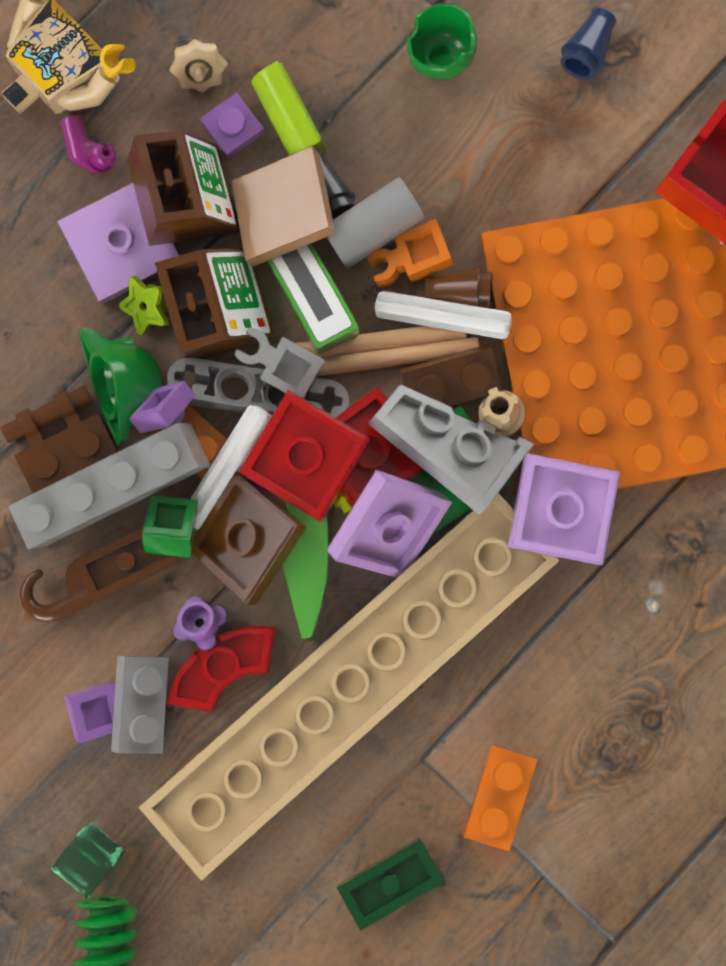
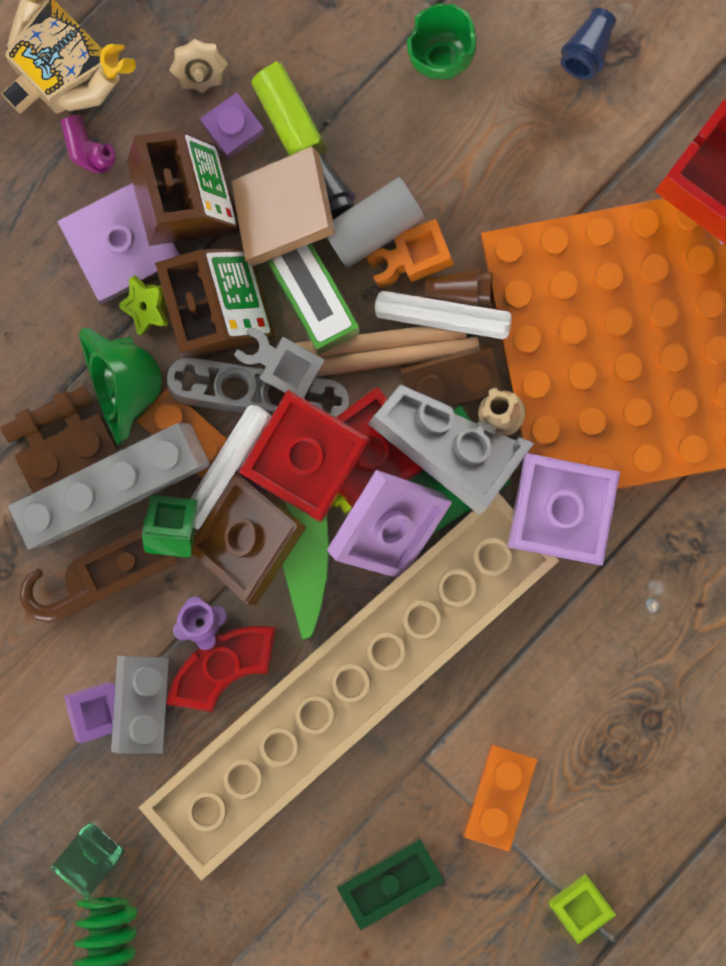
medium lavender plate [129,381,195,433] -> none
none -> lime tile [548,874,616,944]

